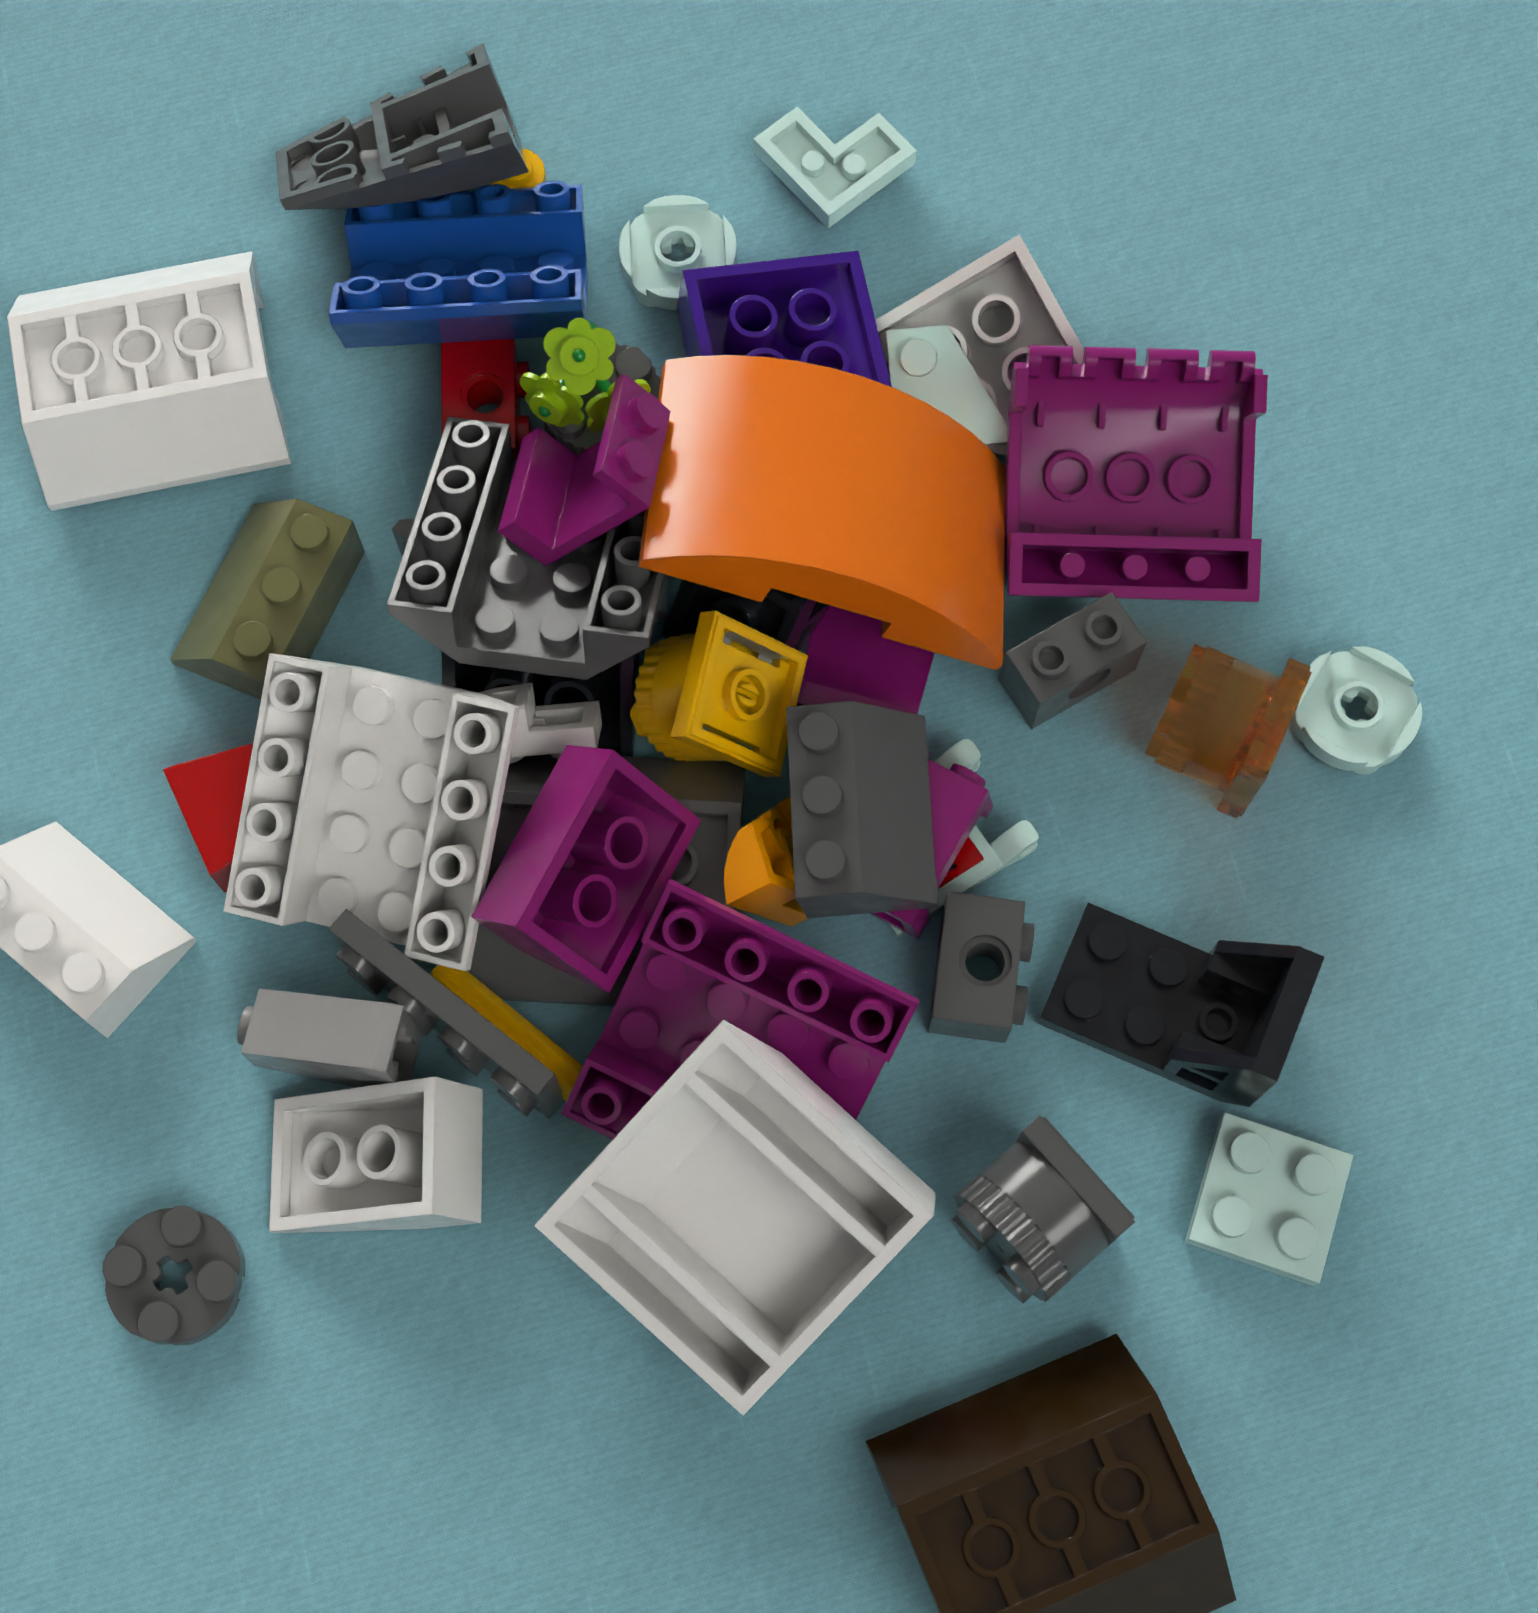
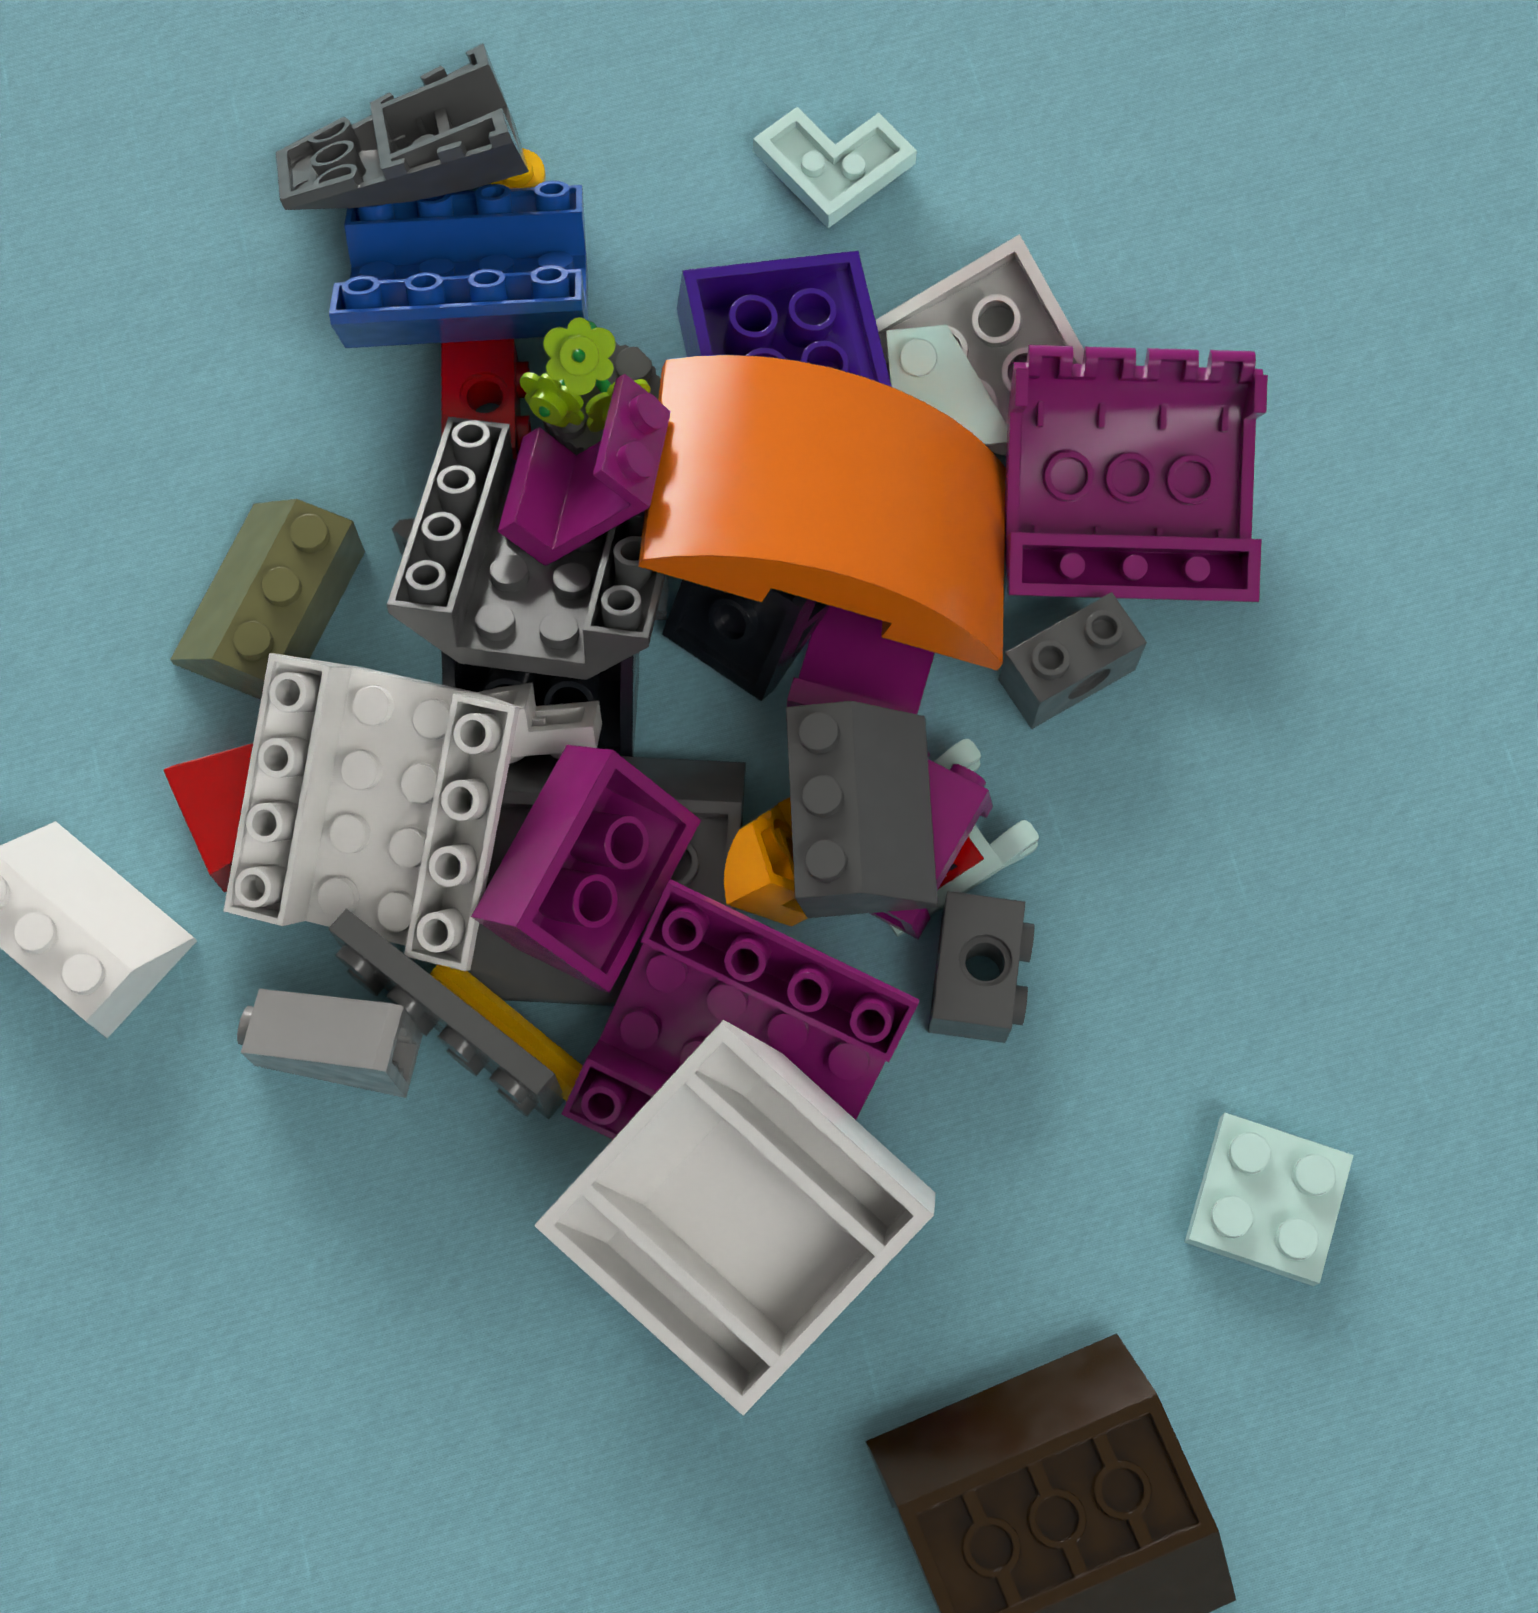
white slope [7,251,291,511] -> none
dark grey plate [102,1206,245,1345] -> none
white slope [269,1076,483,1233] -> none
light aqua plate [619,195,737,310] -> none
yellow piece [630,611,808,777] -> none
dark grey piece [951,1116,1135,1303] -> none
black bracket [1037,903,1324,1107] -> none
clear orange piece [1145,644,1312,819] -> none
light aqua plate [1290,646,1422,775] -> none

